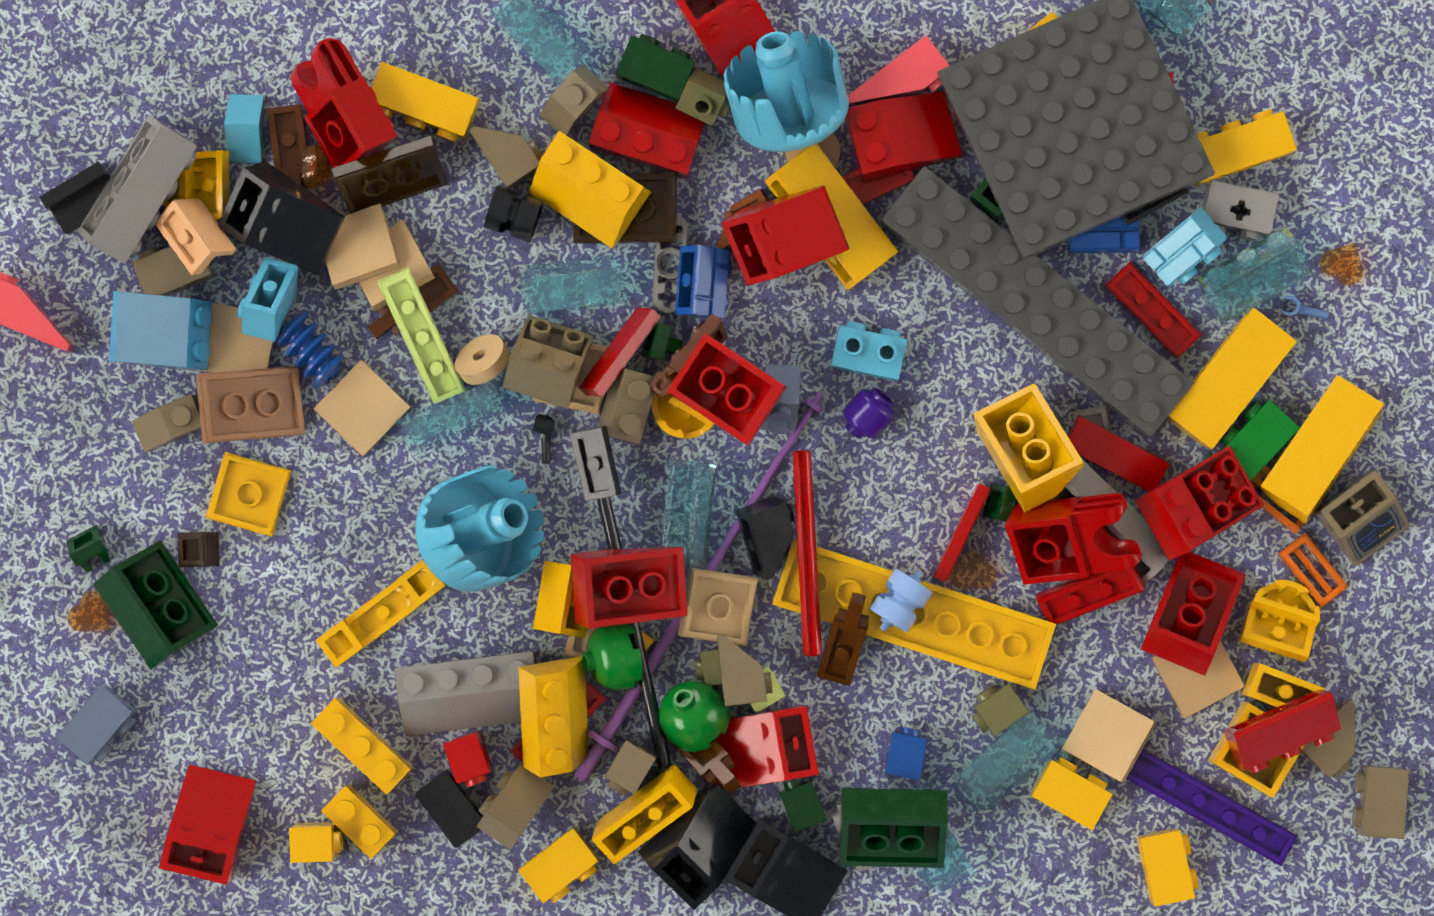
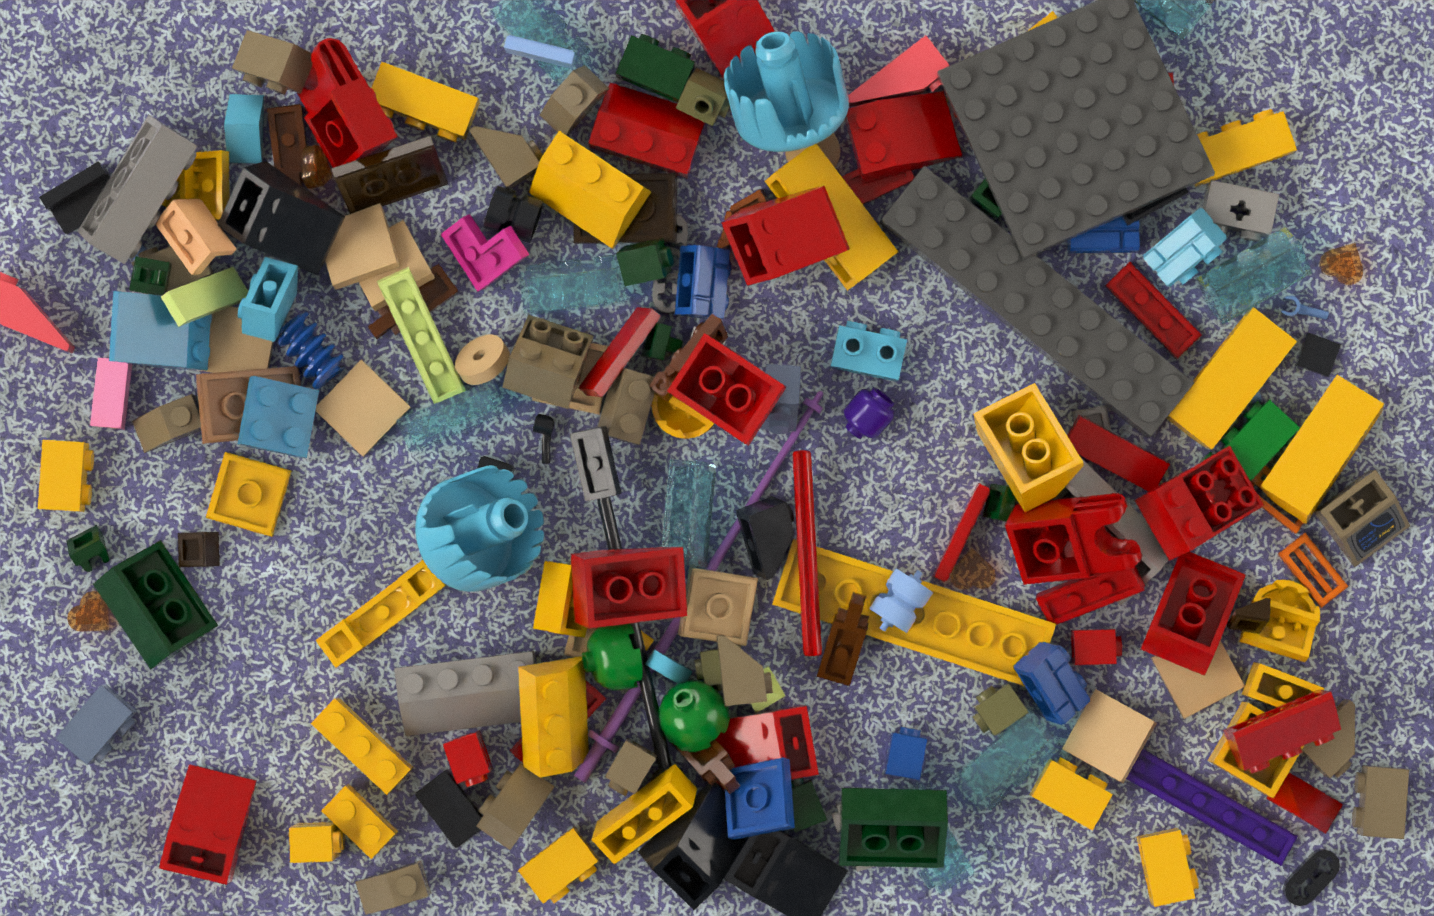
none -> yellow brick [38,440,94,512]
none -> bright pink slope [90,358,132,430]
none -> dark green tile [129,256,172,296]
none -> yellowish green tile [161,266,248,327]
none -> dark tan brick [232,30,312,95]
none -> dark azure plate [237,376,319,458]
none -> dark tan slope [355,860,431,915]
none -> dark pink plate [441,214,529,292]
none -> black tile [477,456,515,480]
none -> light blue tile [504,35,576,69]
none -> dark green brick [616,238,674,286]
none -> medium azure beam [645,649,693,684]
none -> blue tile [725,758,795,840]
none -> blue brick [1013,642,1090,725]
none -> red brick [1071,629,1122,665]
none -> dark brown slope [1227,598,1271,634]
none -> red slope [1266,772,1343,834]
none -> black beam [1283,849,1340,906]
none -> black tile [1295,333,1341,377]

